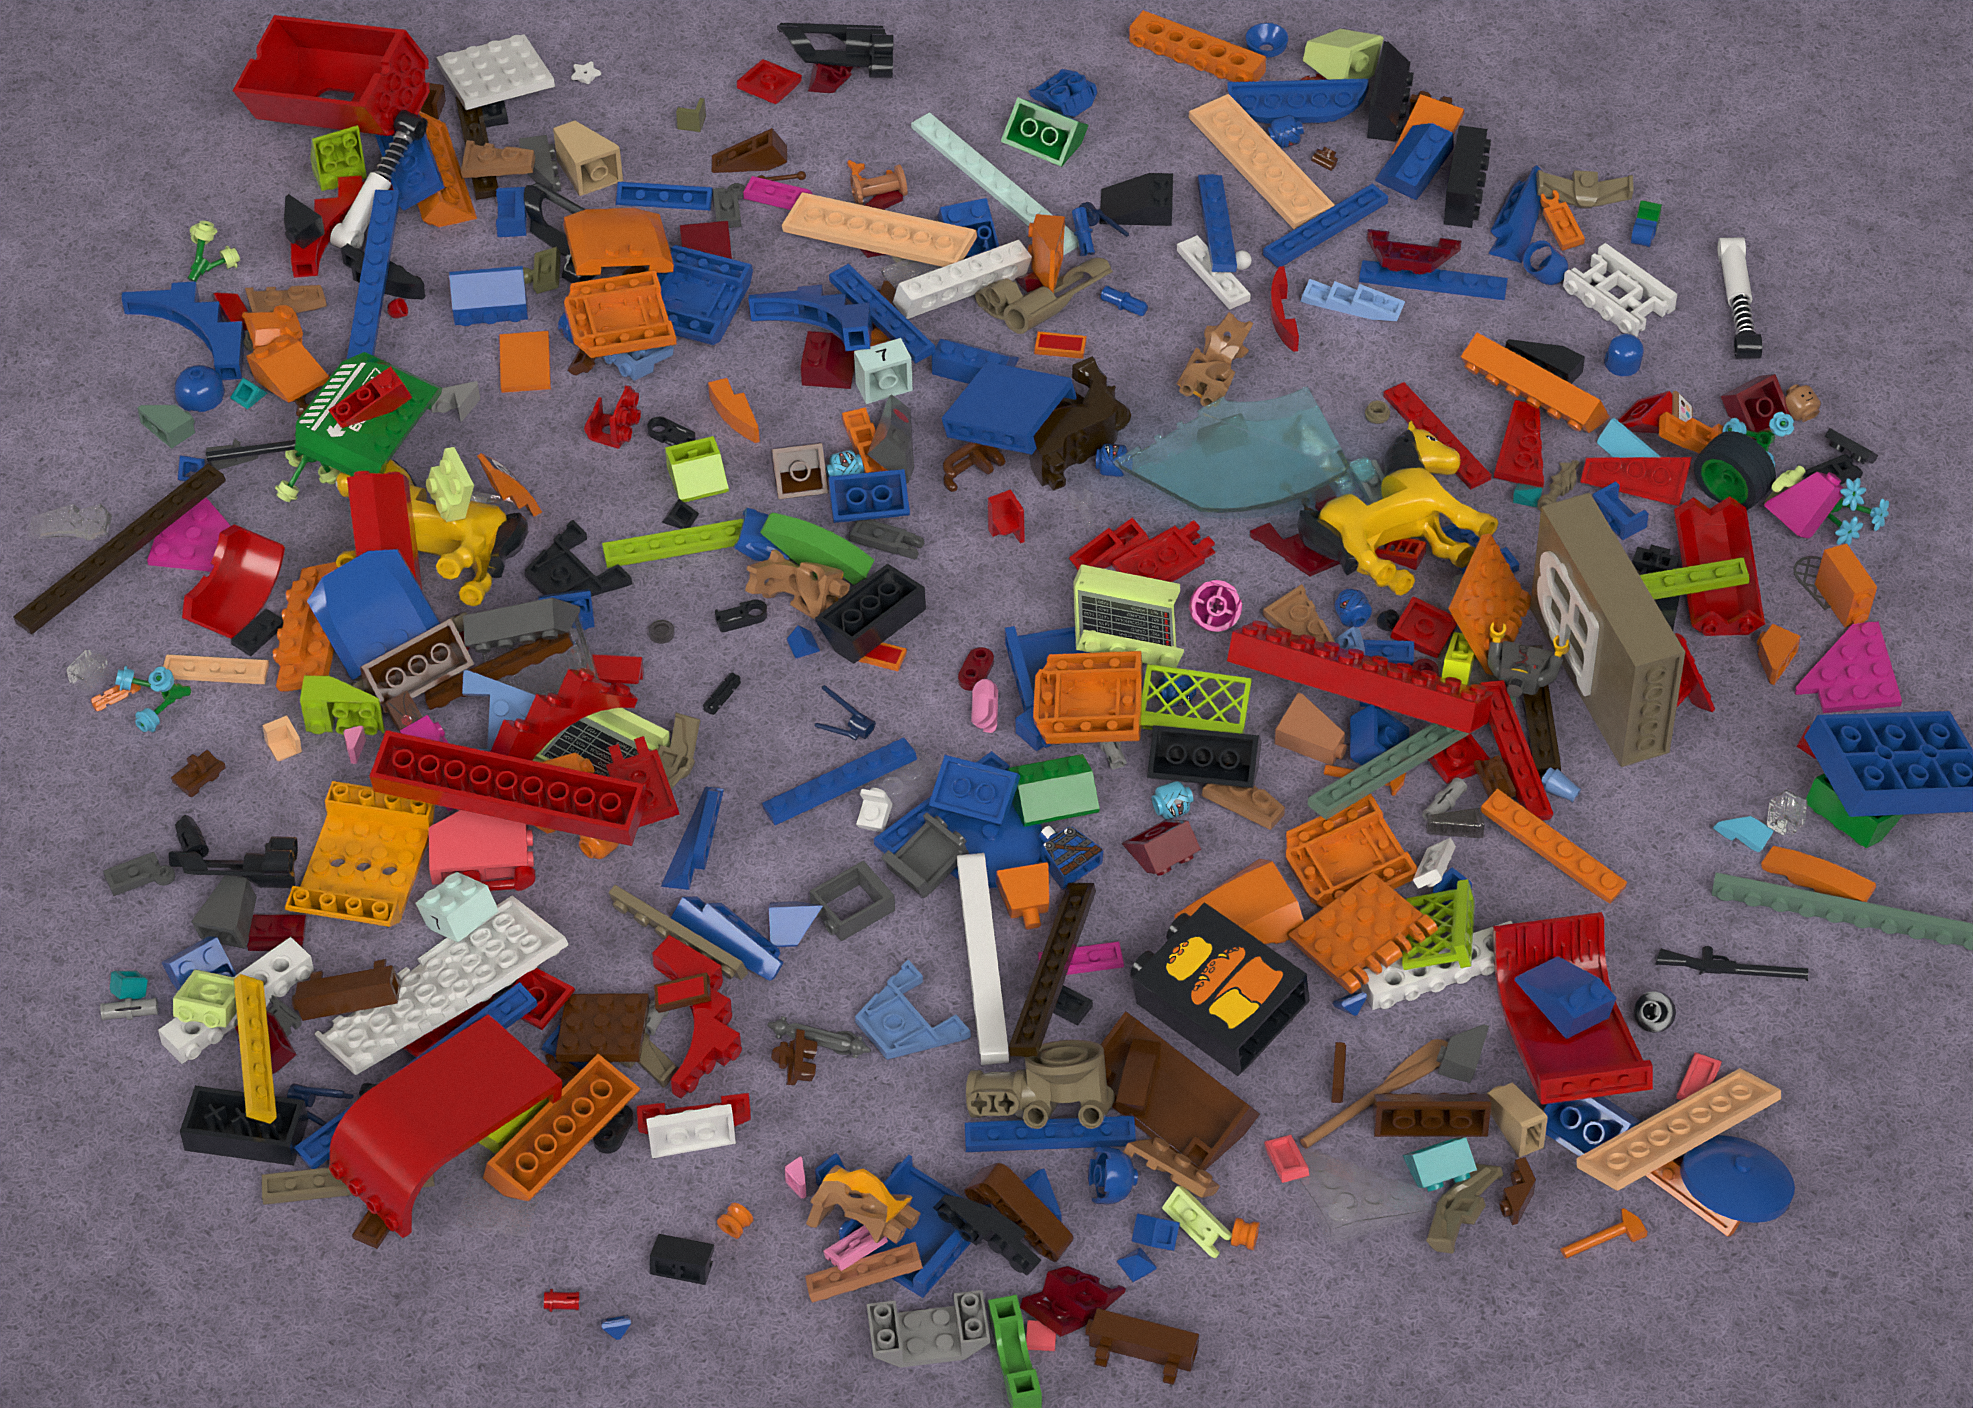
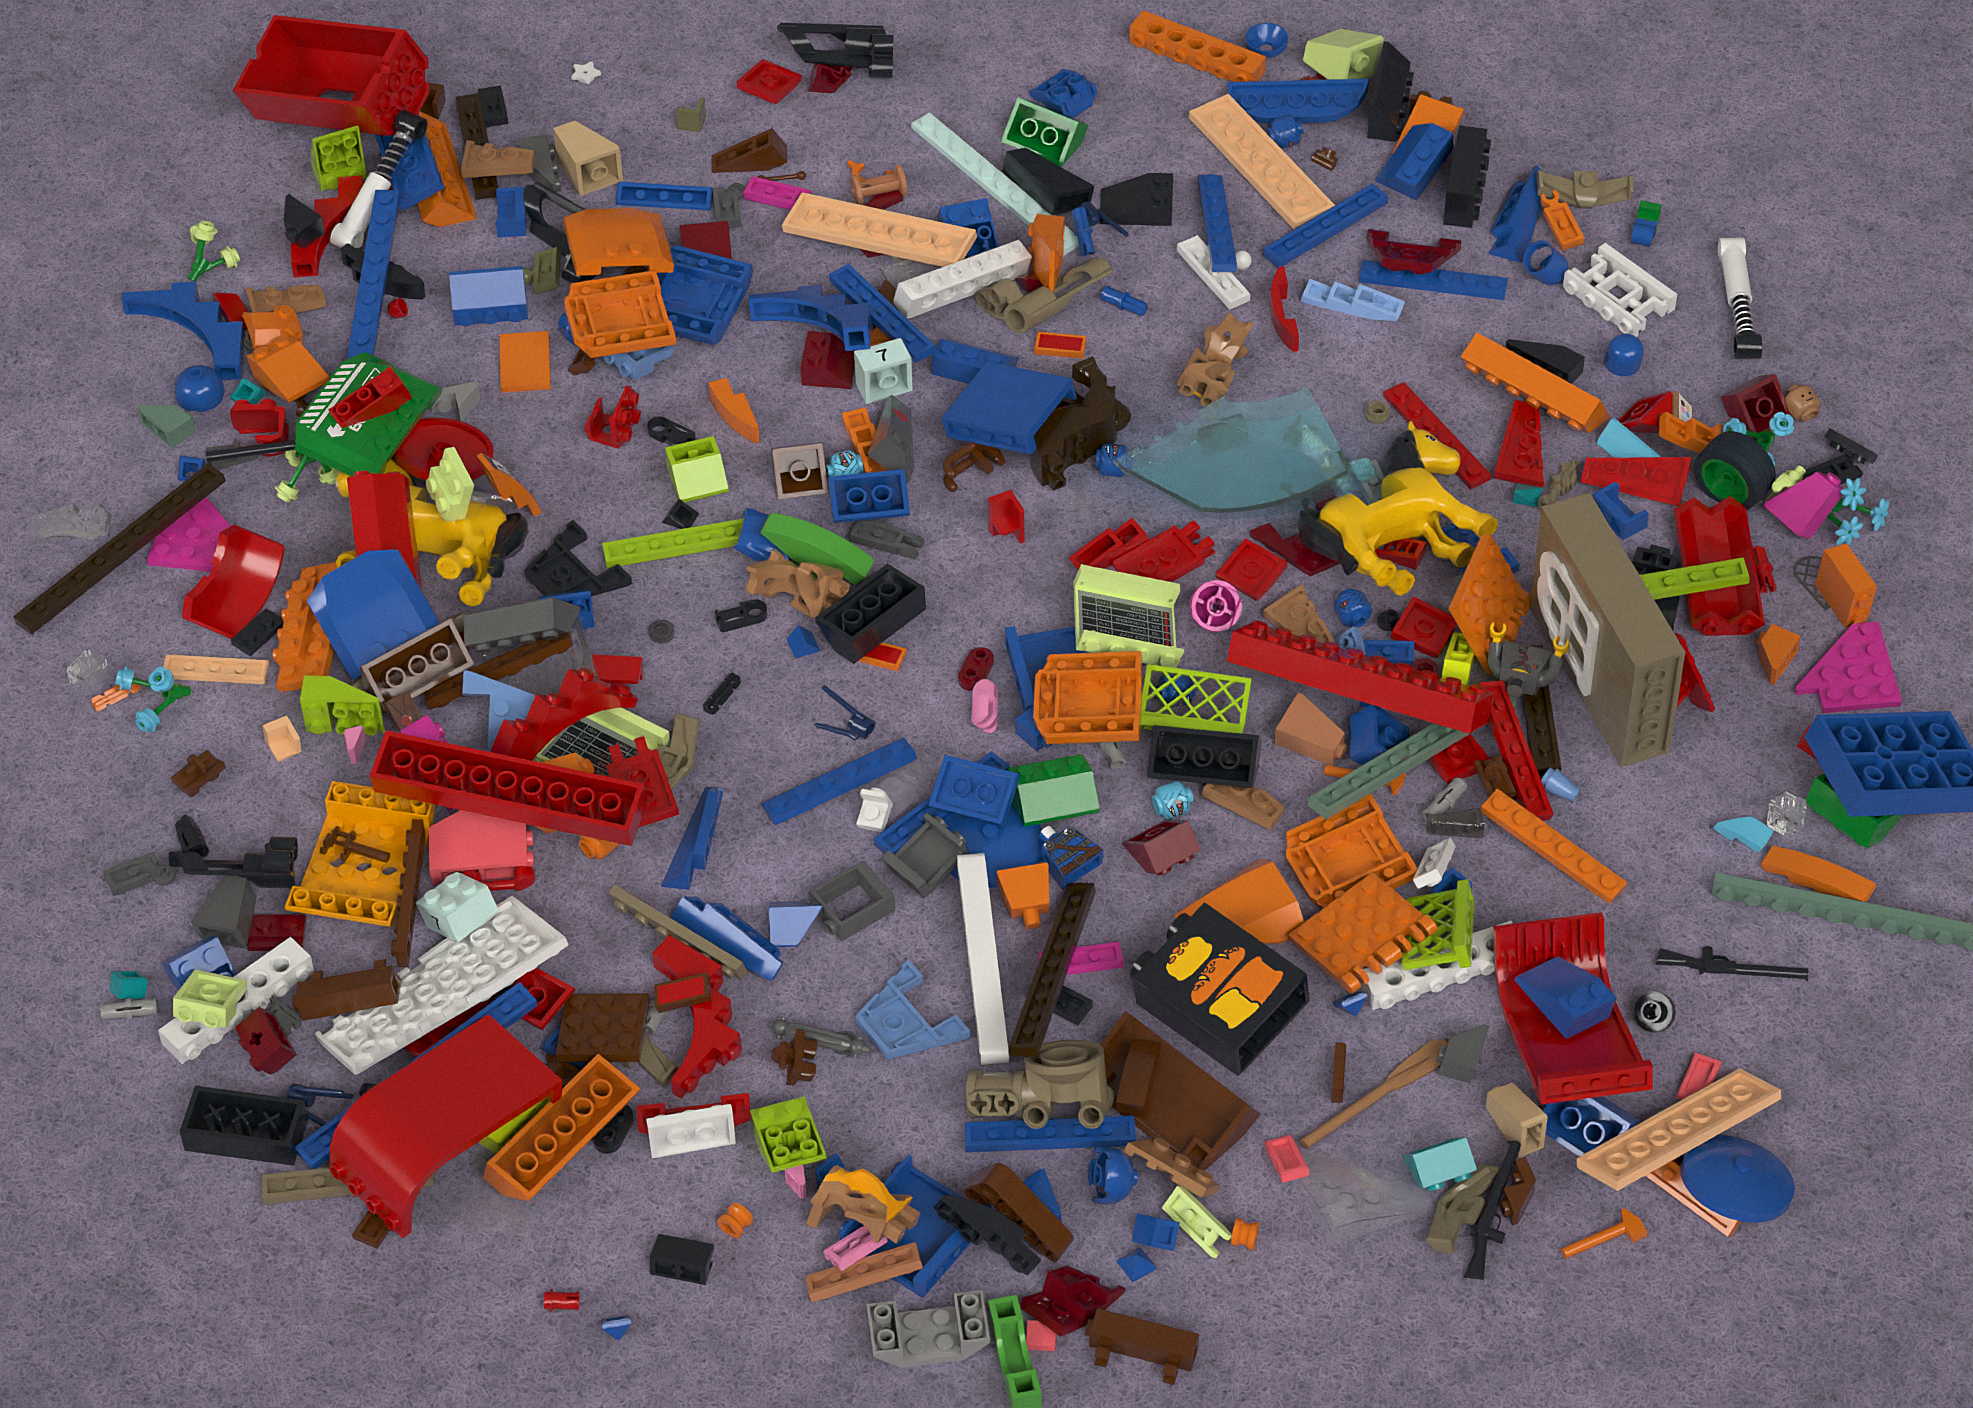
yellow plate [234,974,277,1124] -> none
white plate [436,34,555,110] -> none
reddish brown slope [1373,1093,1491,1137] -> none
none -> red piece [230,399,289,457]
none -> reddish brown piece [320,826,390,863]
none -> reddish brown plate [391,819,426,968]
none -> red dish [393,418,494,480]
none -> lime slope [750,1096,827,1173]
none -> black slope [1002,147,1094,215]
none -> red plate [1215,538,1288,602]
none -> black piece [1464,1140,1521,1280]
none -> red axle [1753,545,1777,593]

